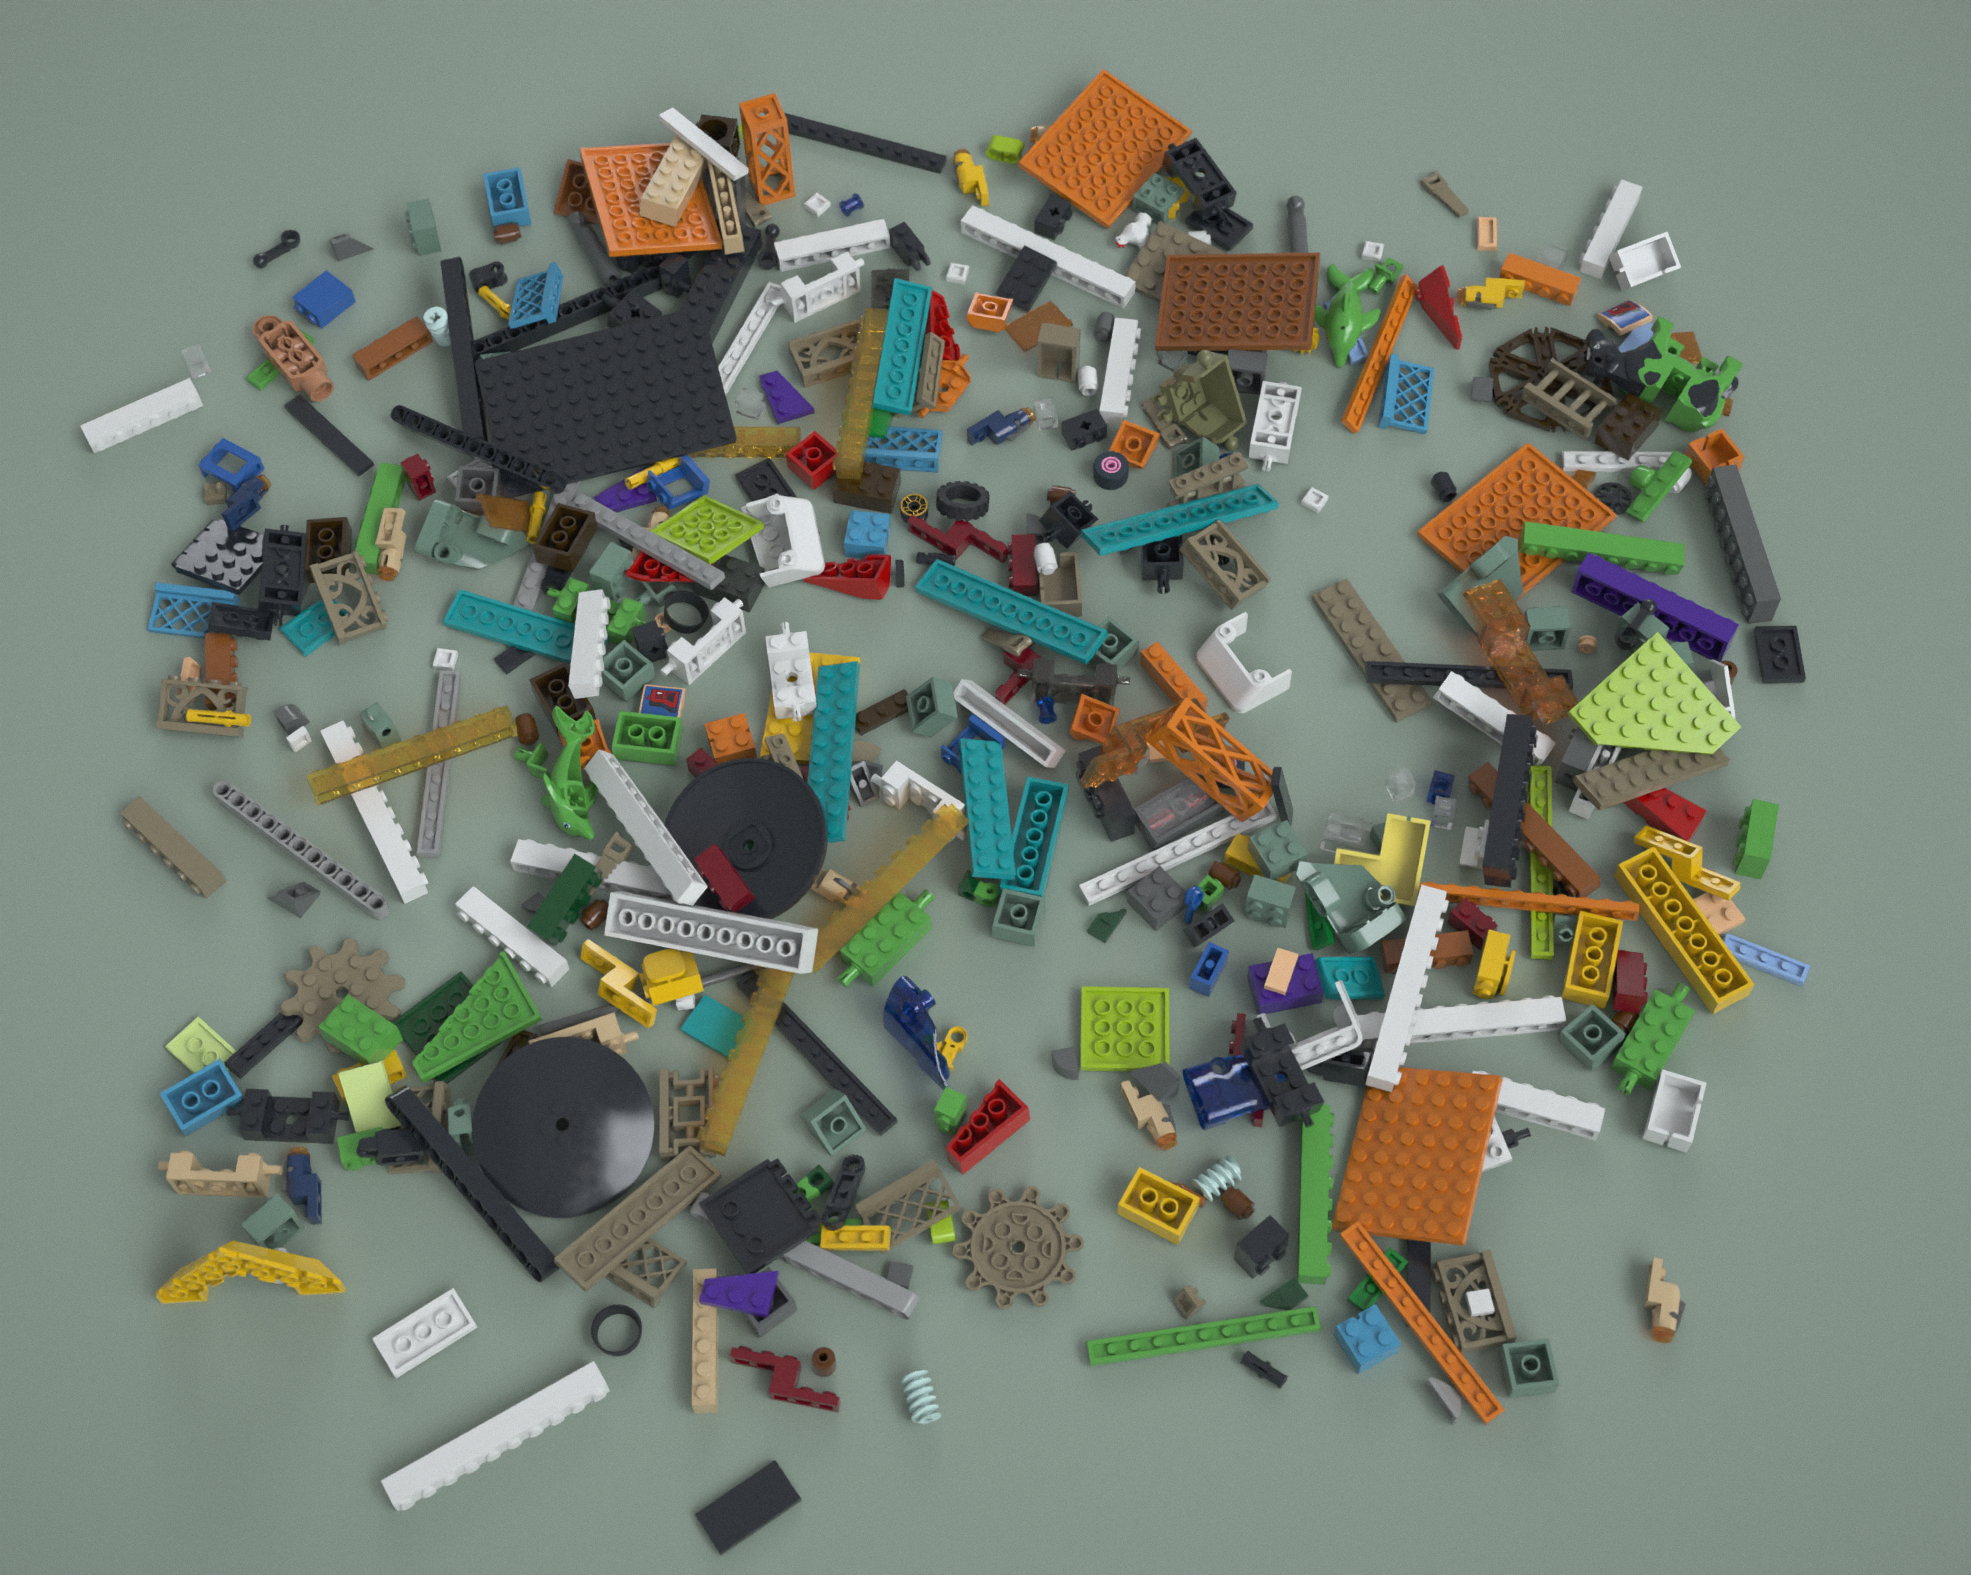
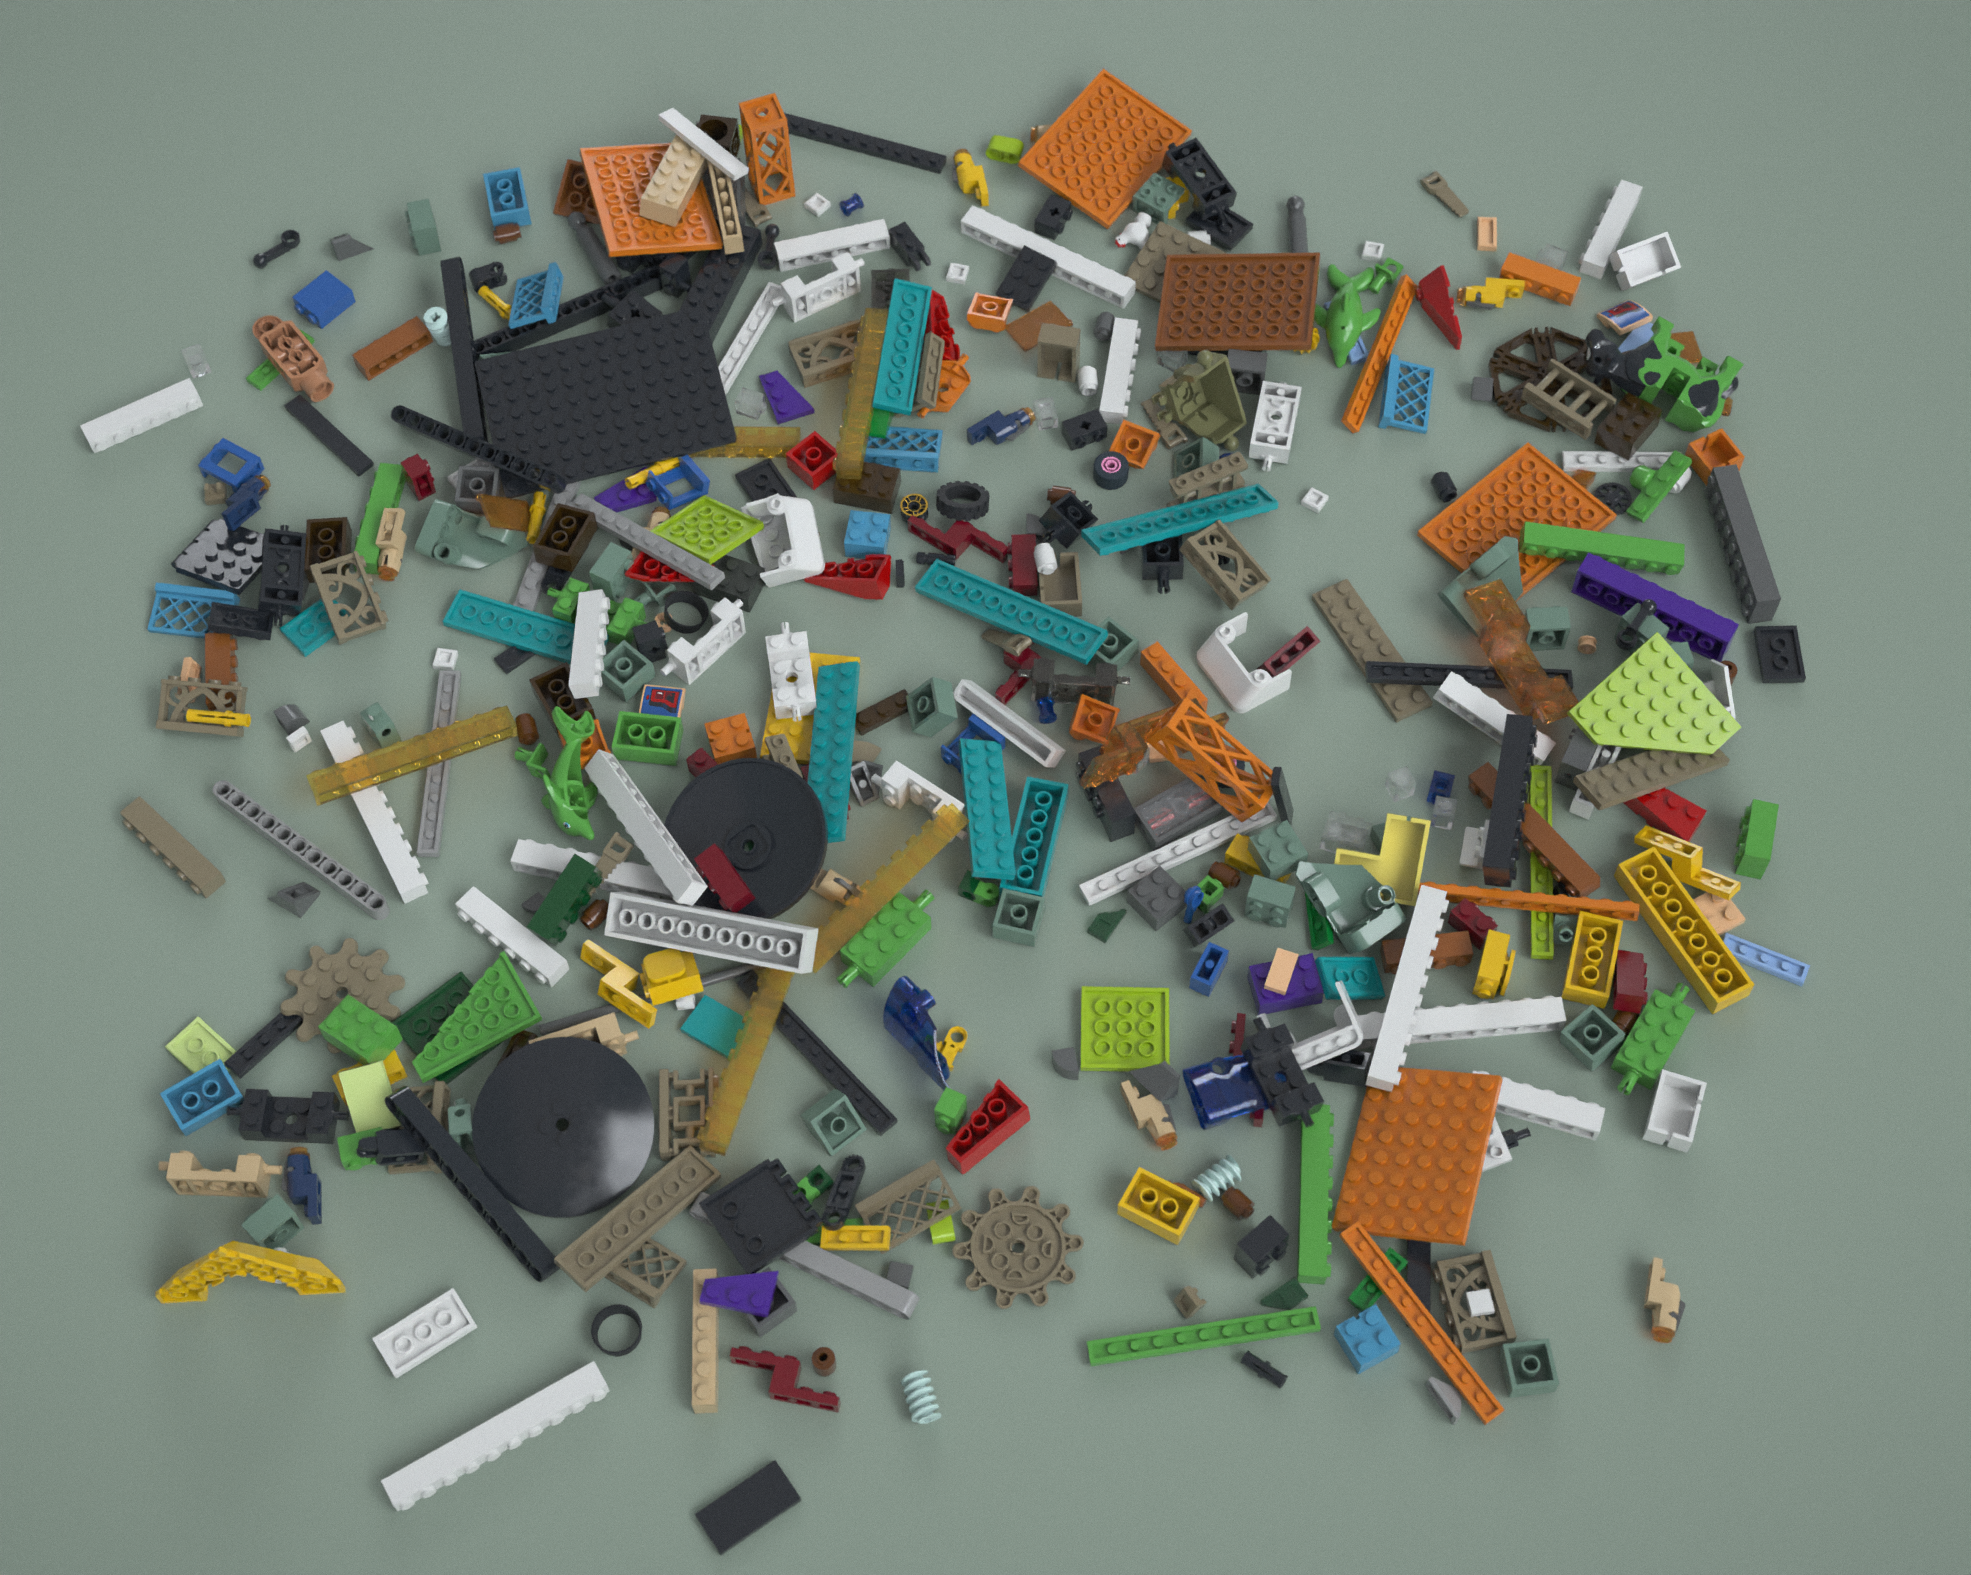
none -> dark red brick [1257,626,1321,678]

